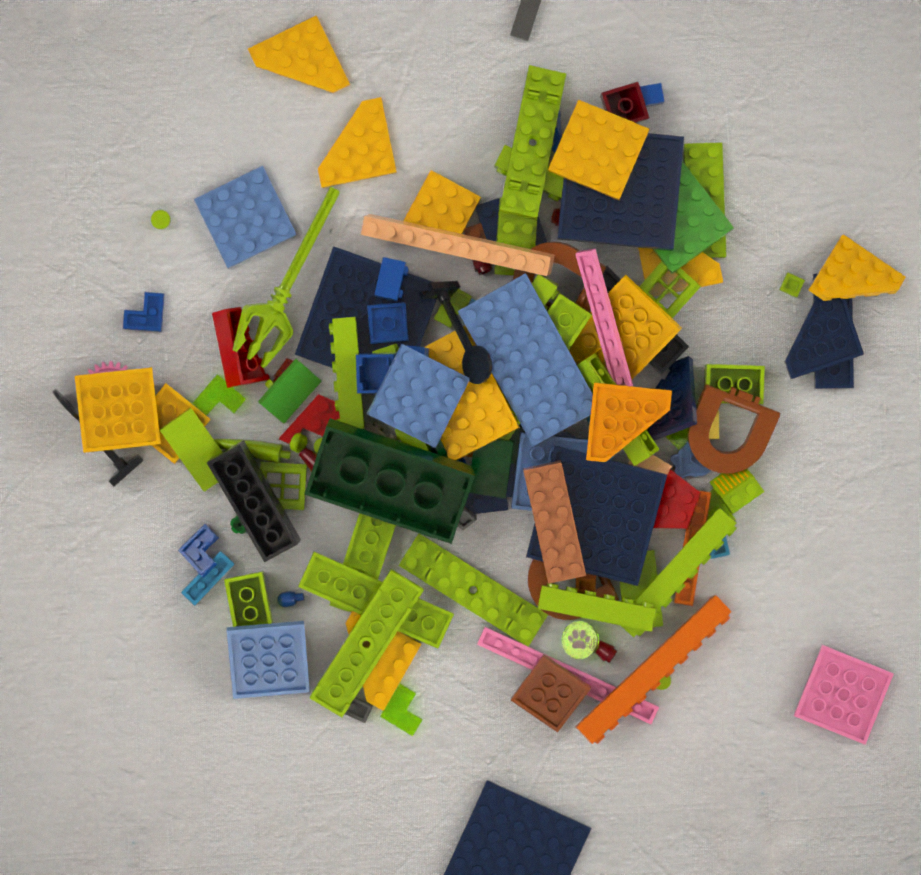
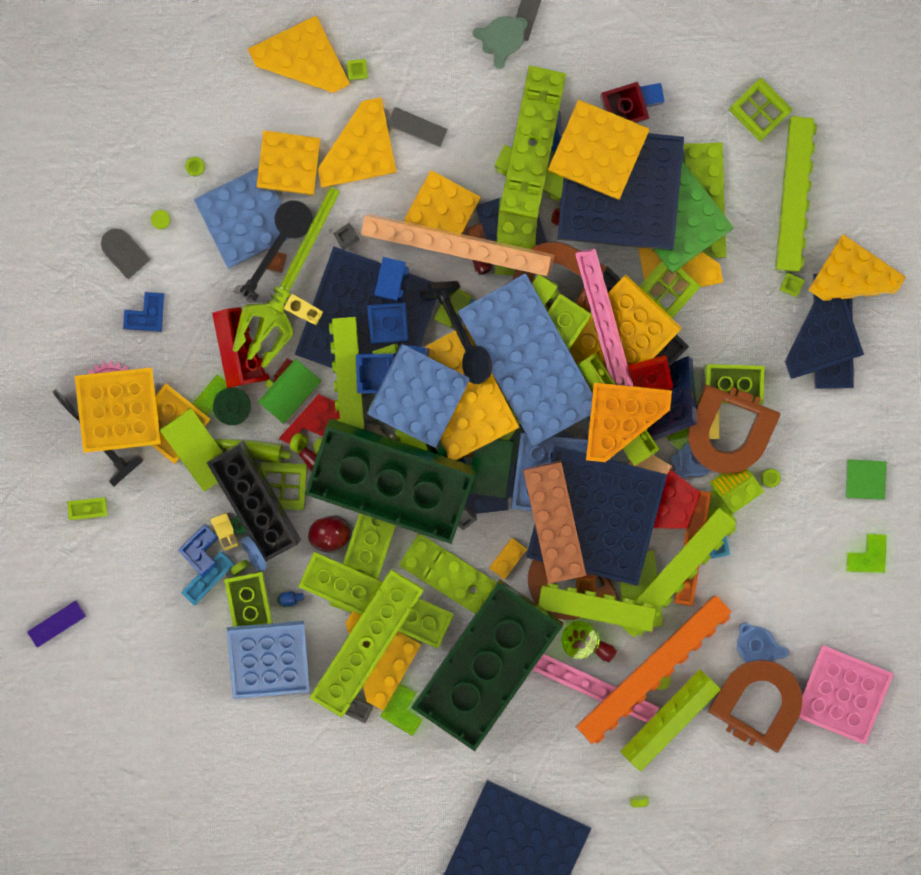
dark orange plate [511,654,591,732] -> none
none -> dark purple tile [27,601,86,648]
none -> lime plate [67,497,108,520]
none -> dark grey window [101,228,151,280]
none -> lime tile [185,157,205,177]
none -> light yellow leg [211,512,239,551]
none -> dark green tile [213,387,251,425]
none -> lime tile [231,560,250,576]
none -> black piece [233,200,312,302]
none -> medium blue tile [241,536,267,572]
none -> yellow plate [256,130,320,196]
none -> dark orange plate [267,249,287,273]
none -> light yellow leg [284,294,323,325]
none -> dark red piece [308,515,350,553]
none -> dark grey plate [333,223,360,250]
none -> lime tile [347,59,368,81]
none -> dark grey tile [387,107,448,147]
none -> dark green plate [411,579,563,751]
none -> sand green tile [473,16,528,69]
none -> yellow plate [489,538,527,579]
none -> lime brick [620,669,721,772]
none -> red tile [628,355,673,390]
none -> lime tile [630,795,649,808]
none -> dark orange piece [708,659,802,753]
none -> lime piece [728,77,793,142]
none -> medium blue tile [737,622,789,662]
none -> lime tile [761,468,781,488]
none -> lime brick [775,116,817,272]
none -> bright green tile [845,459,887,500]
none -> clear neon green tile [846,534,887,573]

